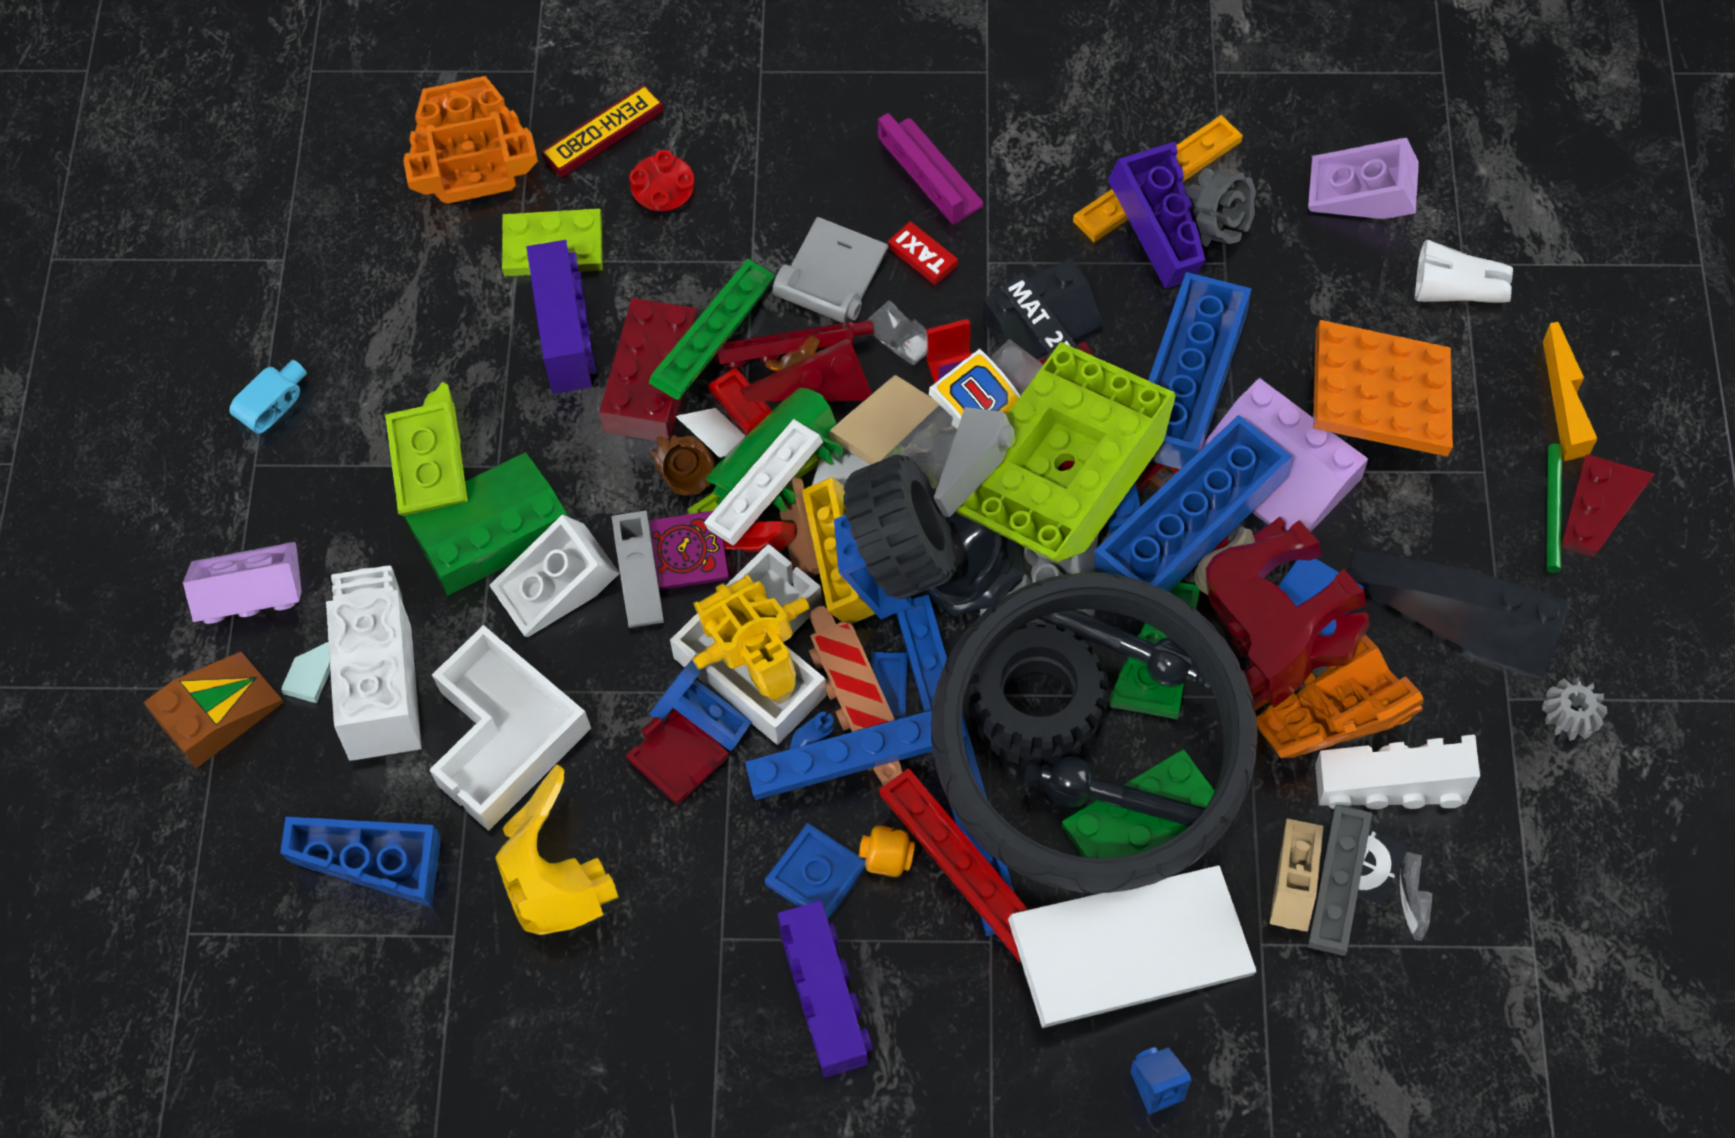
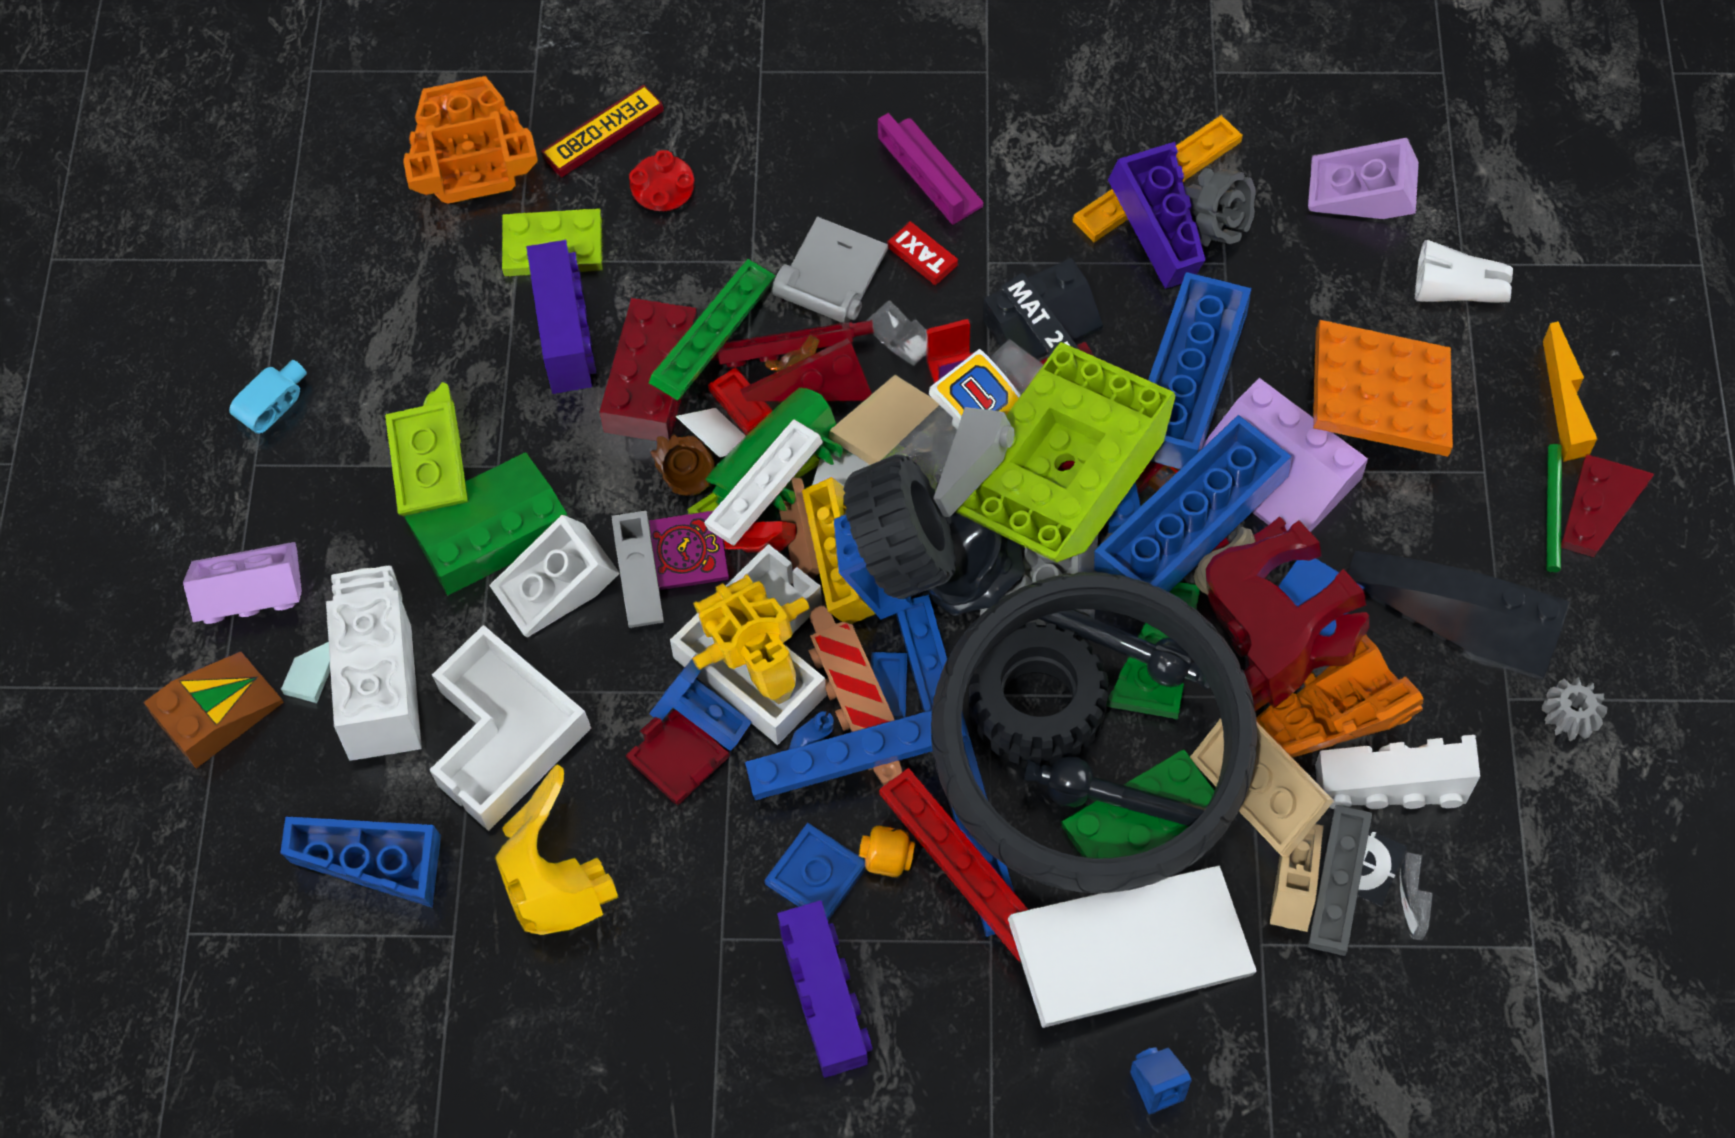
none -> tan tile [1190,719,1334,857]

